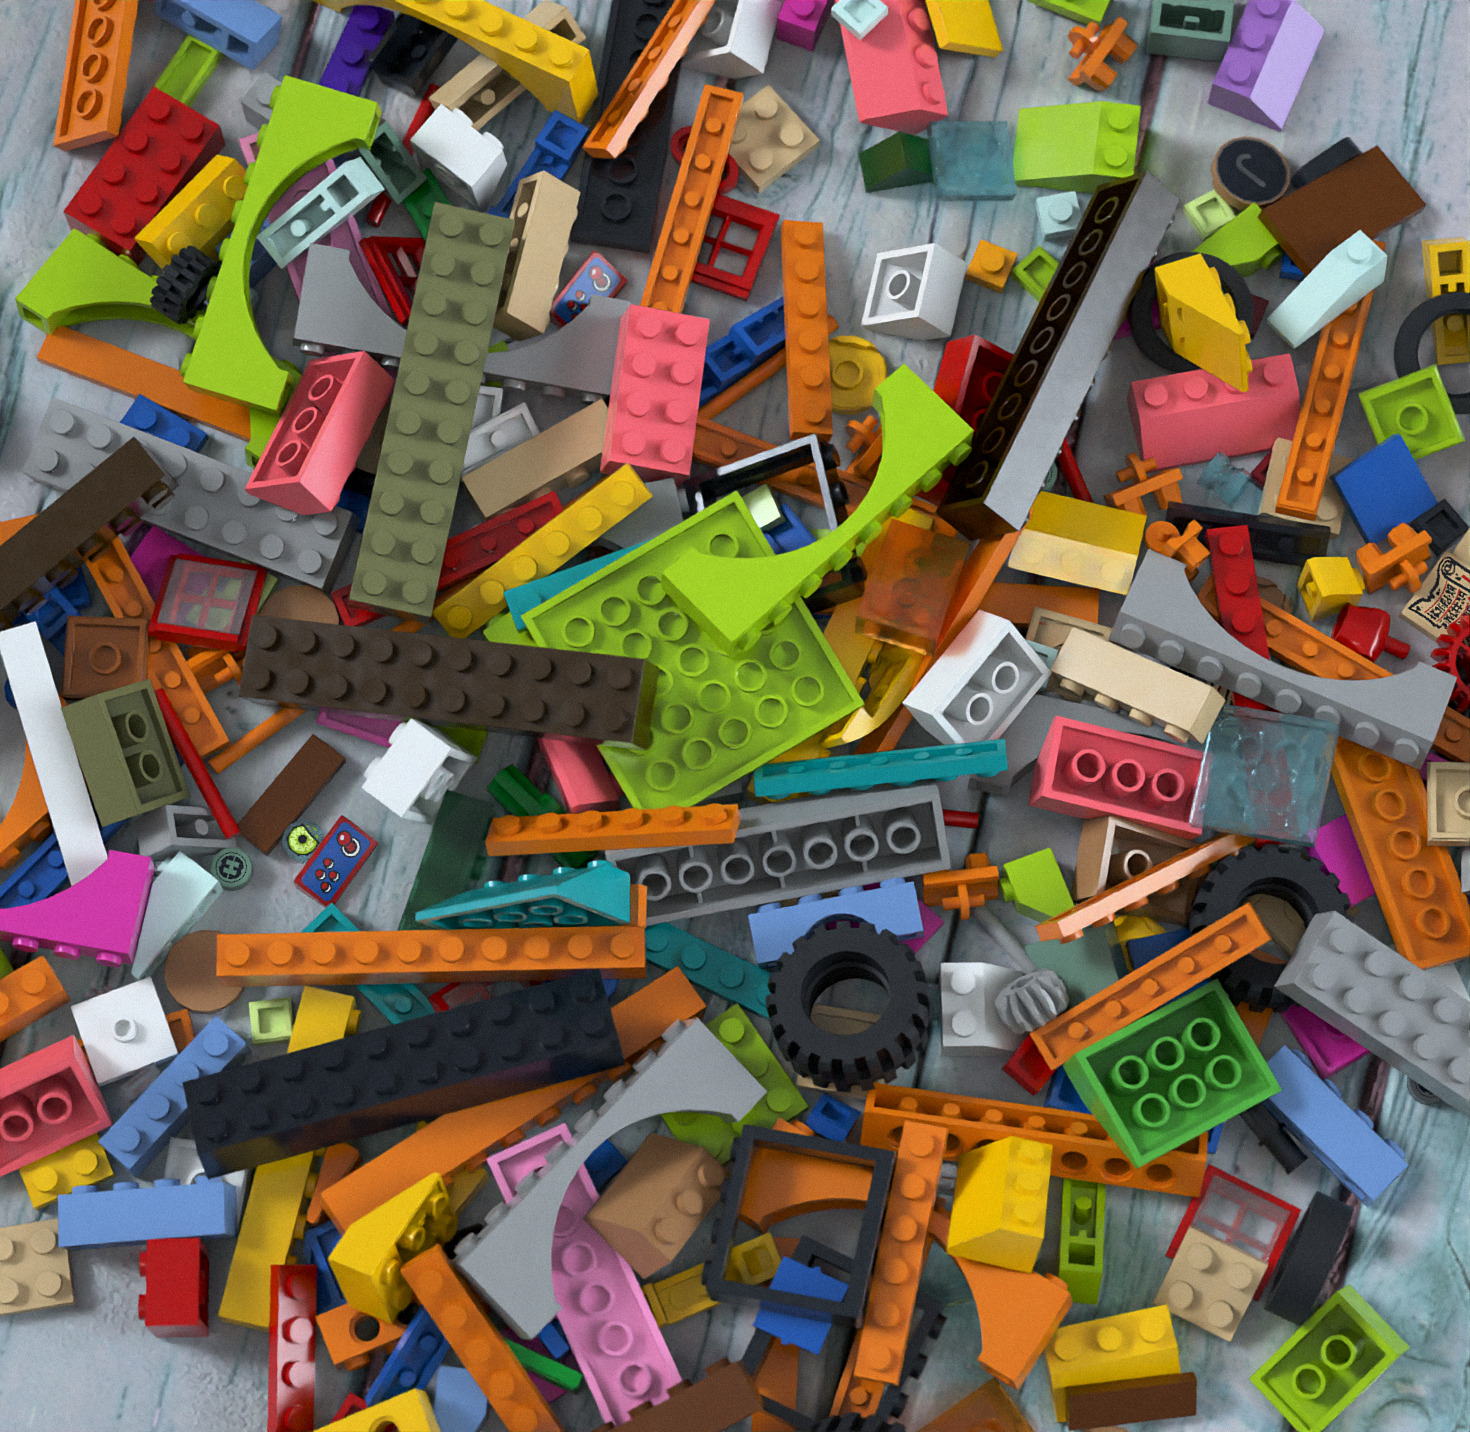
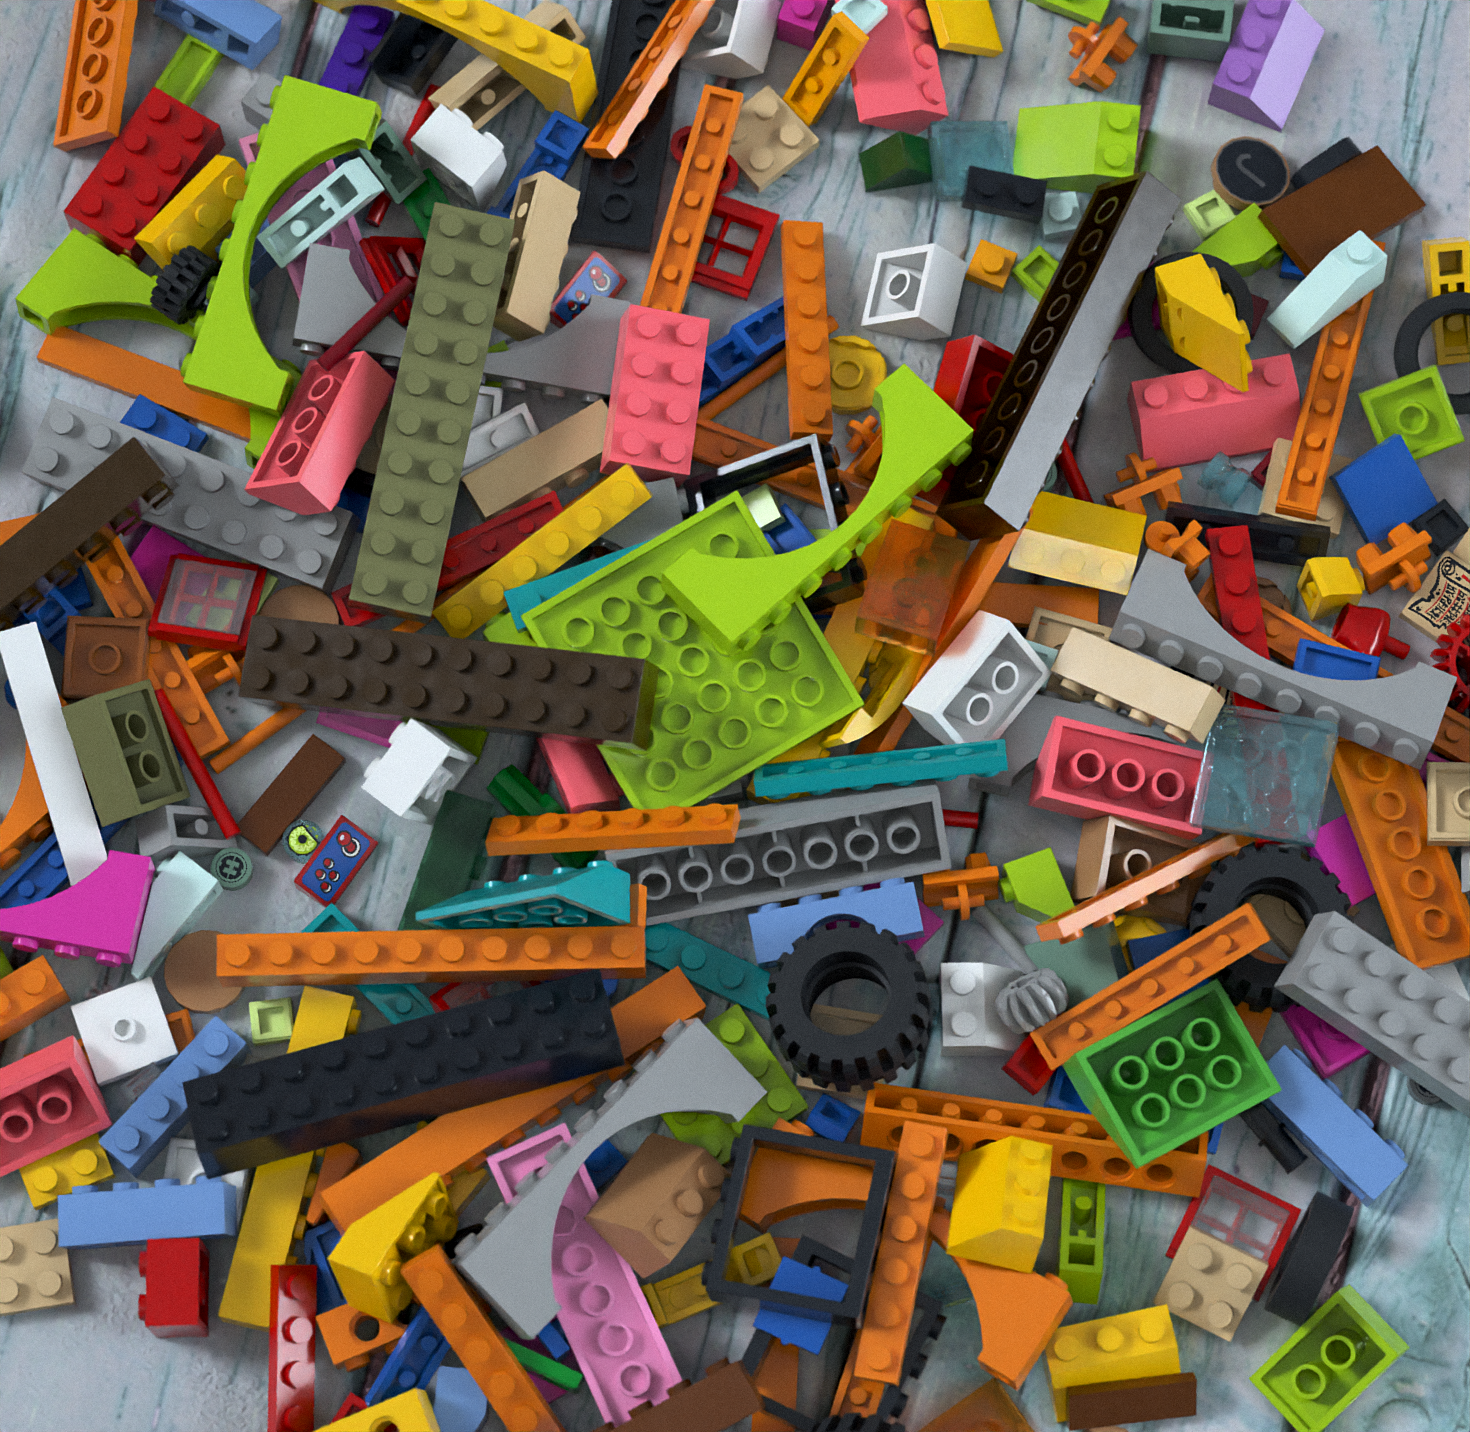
none -> dark red bar [317,276,416,372]
none -> light orange plate [782,11,869,127]
none -> black plate [961,165,1047,224]
none -> blue tile [1292,638,1381,680]

